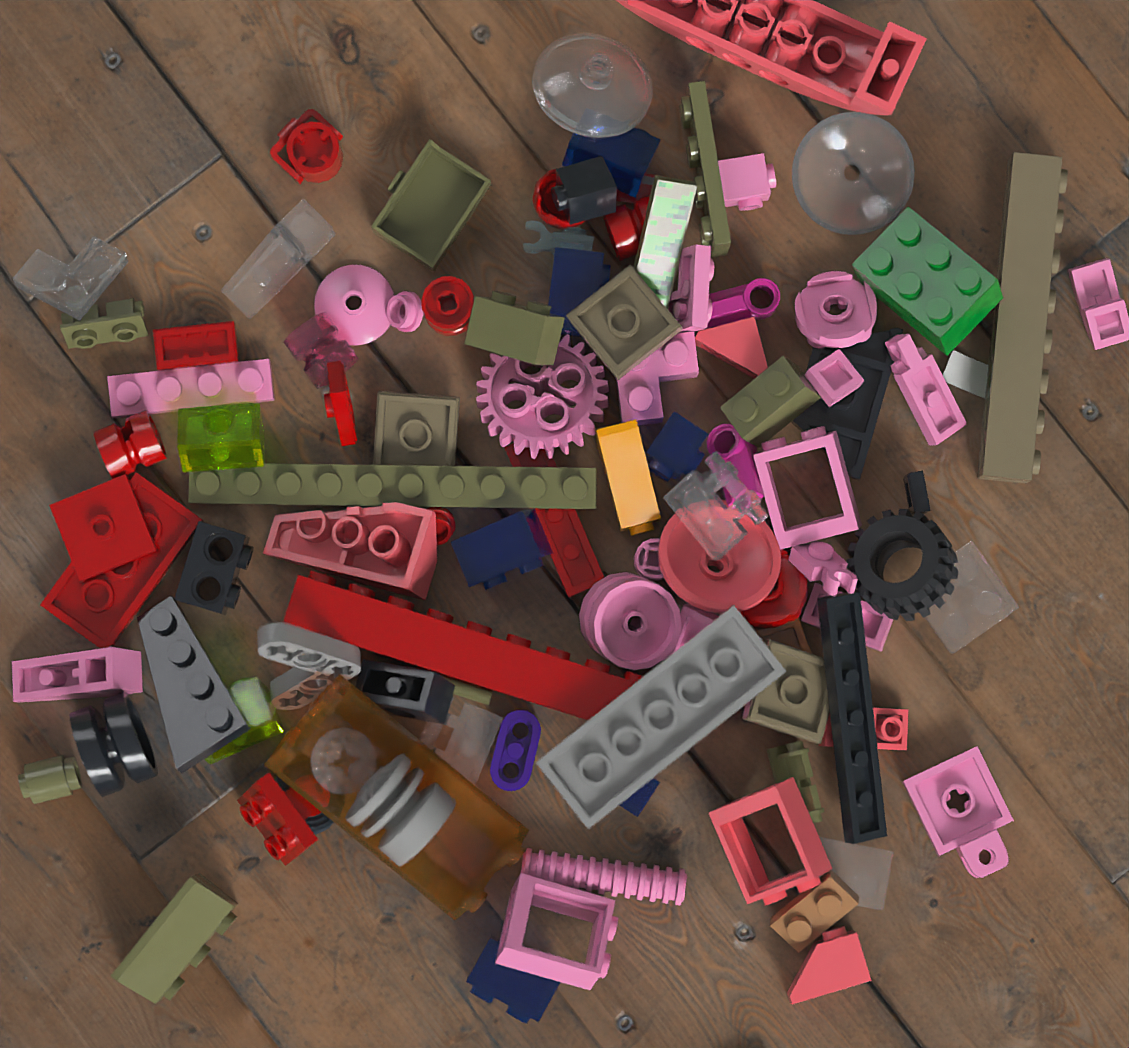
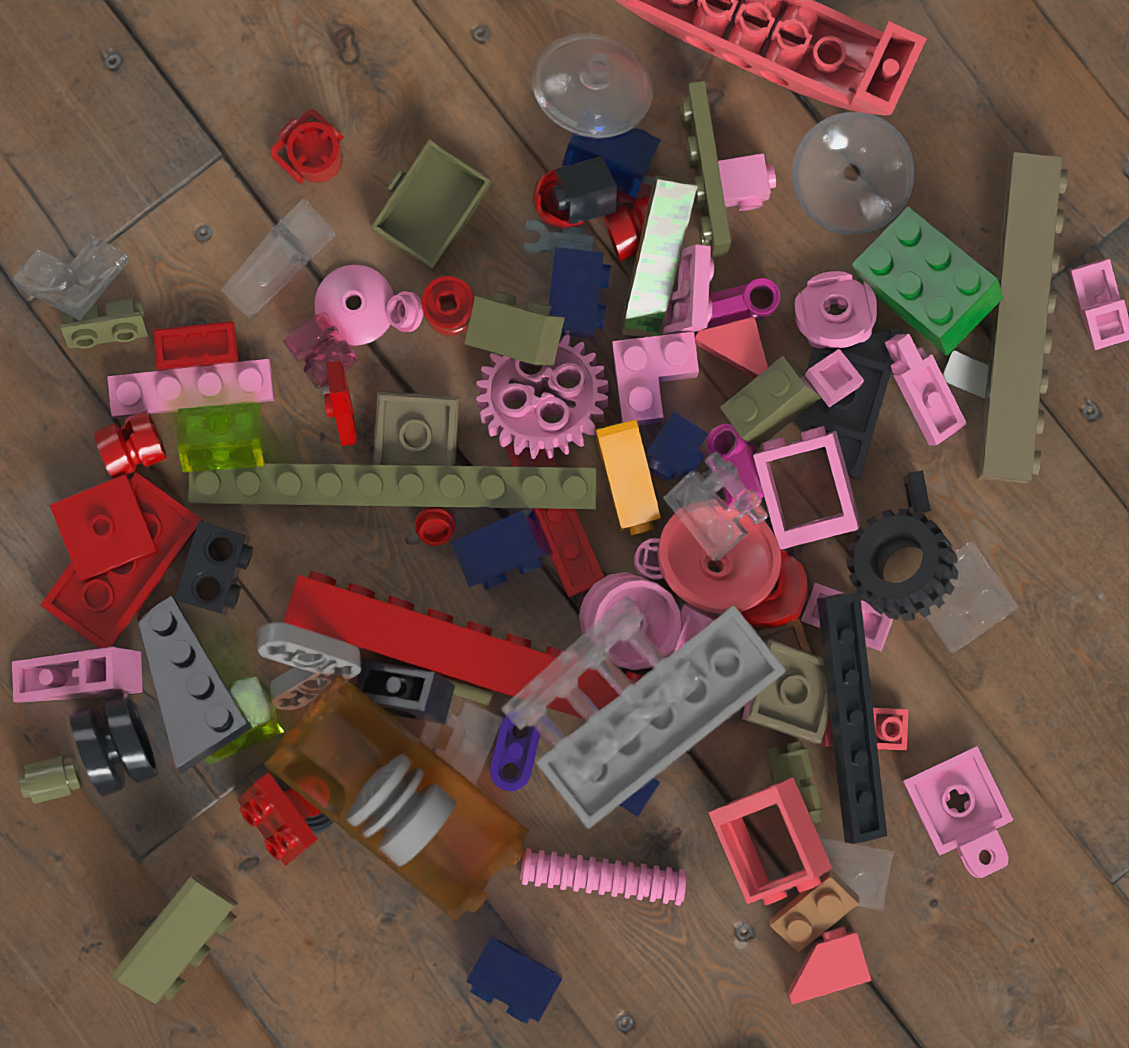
coral wedge [263,502,437,600] -> none
clear gear [311,728,377,794] -> none
bright pink window [495,873,618,990] -> none
dark tan plate [566,264,682,380] -> none
bright pink plate [789,541,858,596] -> none
none -> clear fence [502,596,700,790]

